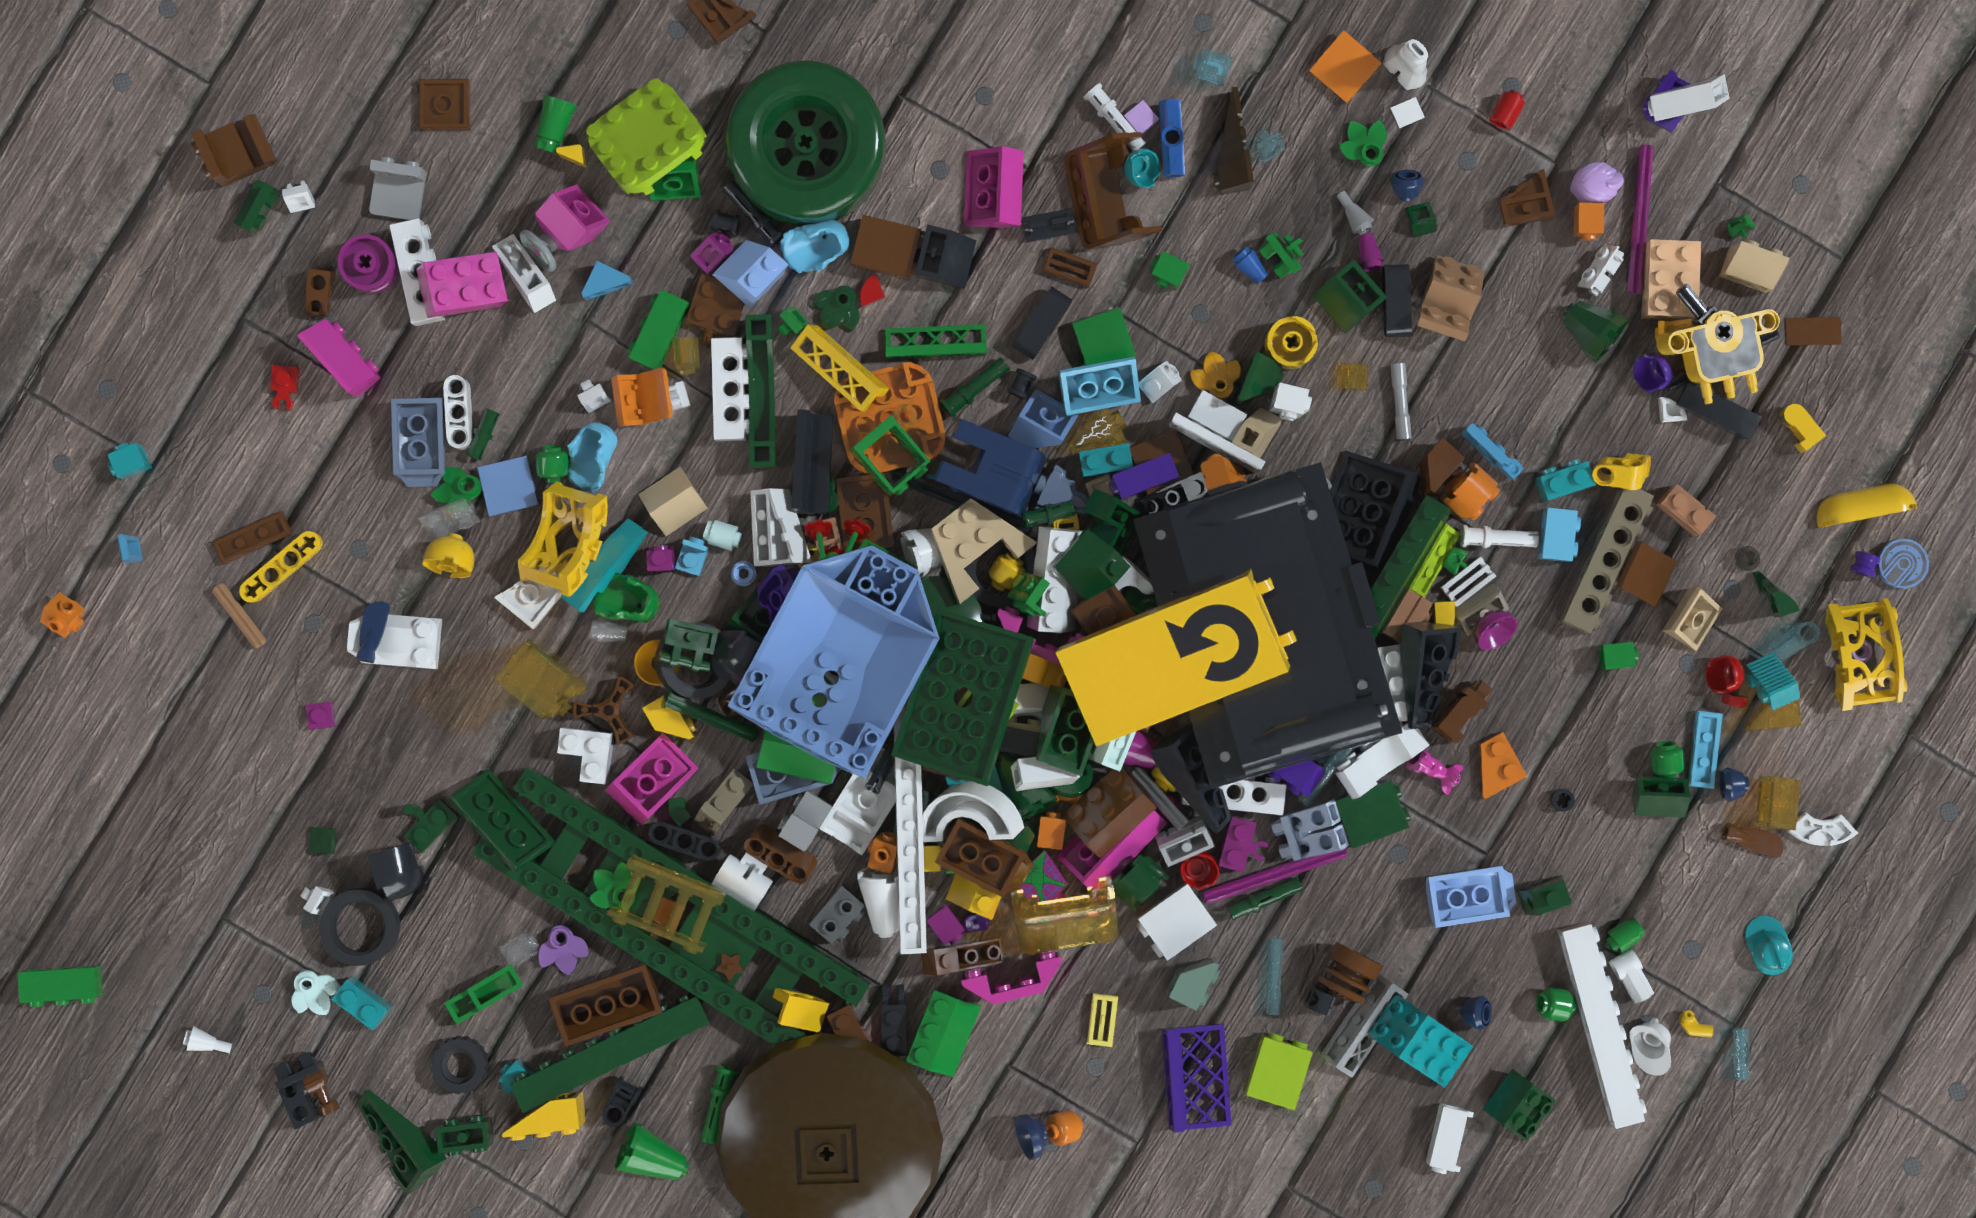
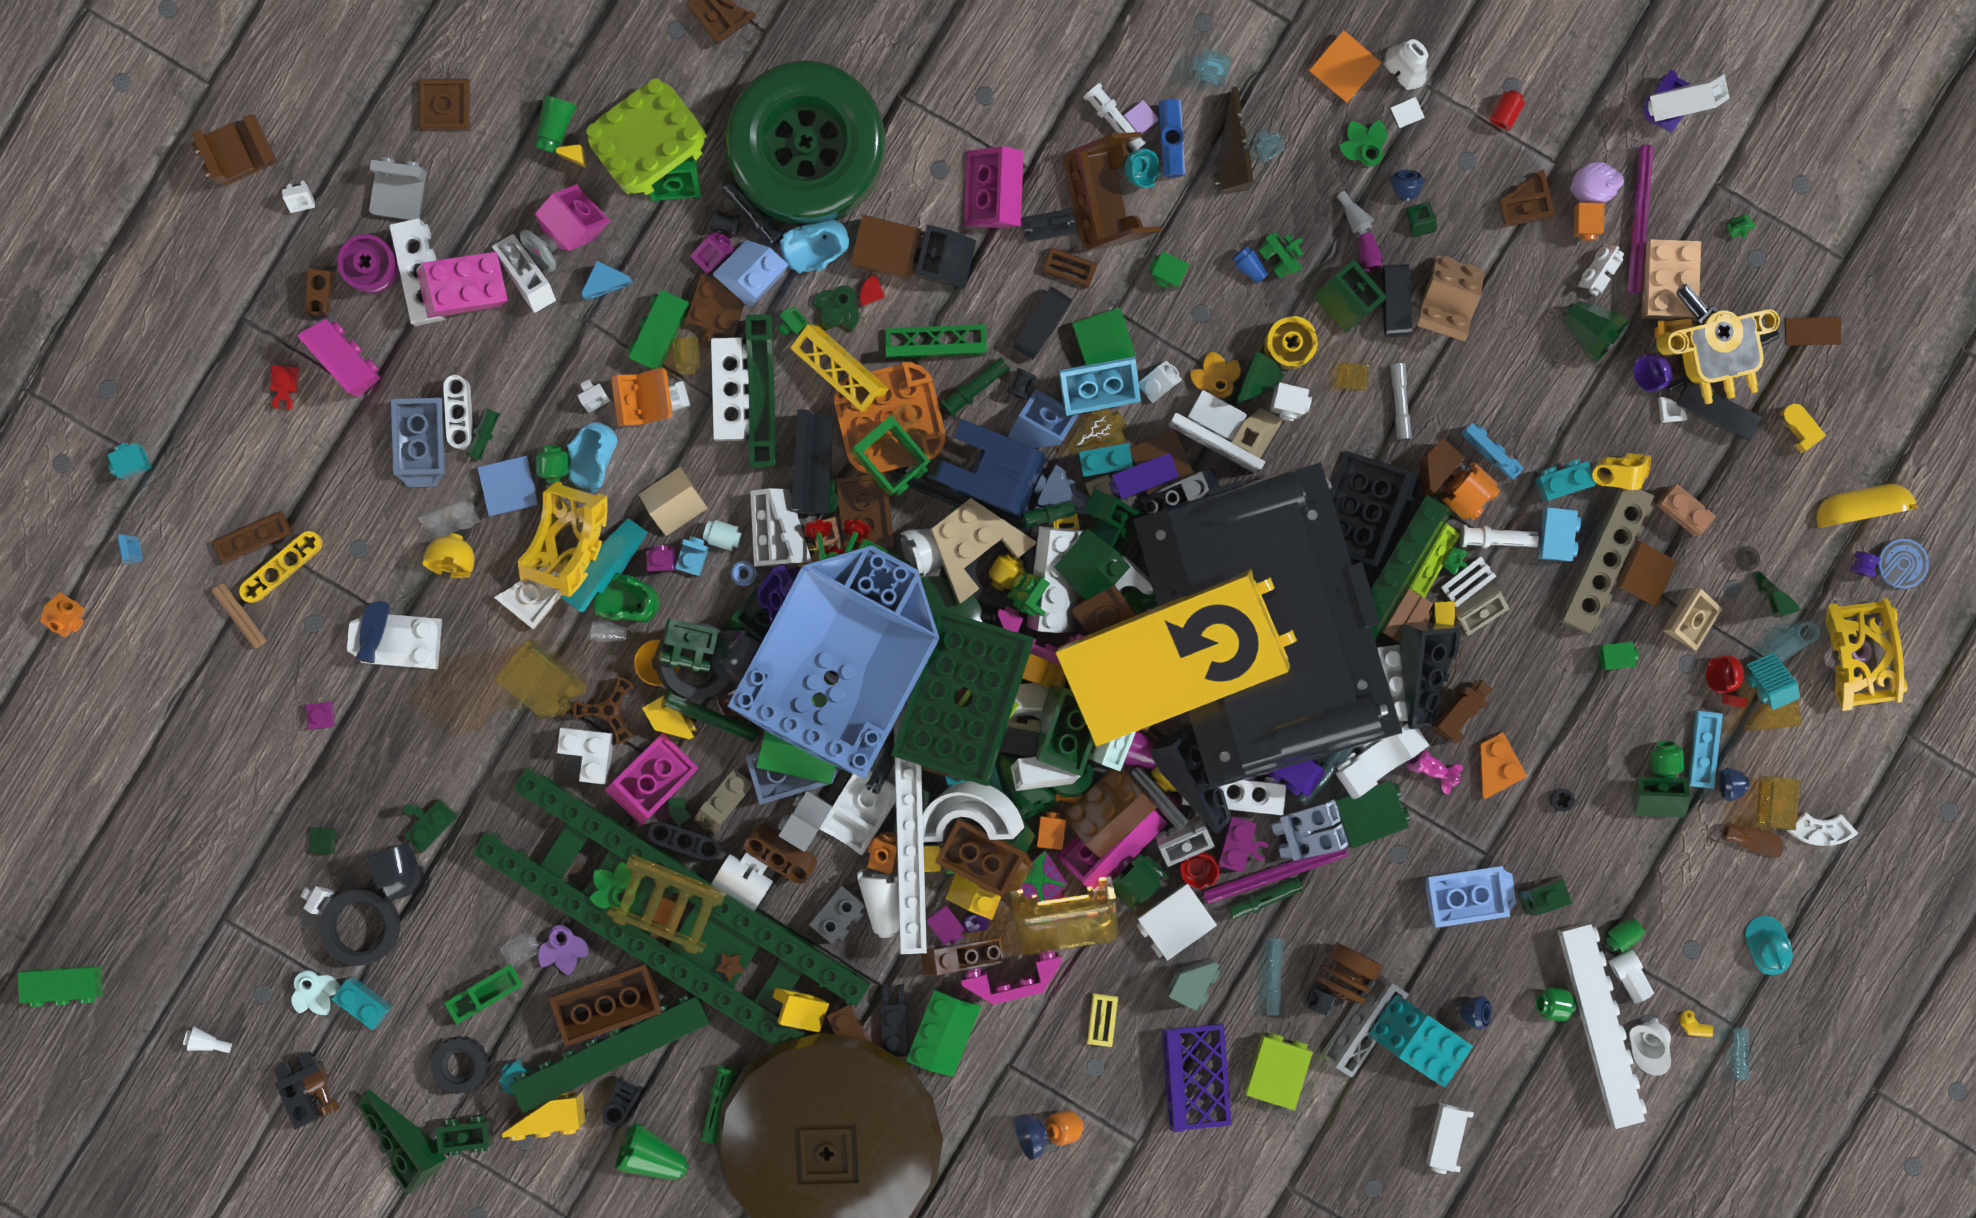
dark green bracket [234,179,280,235] -> none
green plate [431,467,482,513] -> none
dark green tile [449,769,555,873] -> none
orange brick [1200,454,1247,490] -> none
magenta piece [1474,610,1518,650] -> none
dark green slope [1483,1069,1556,1141] -> none
tan slope [1719,239,1789,293] -> none

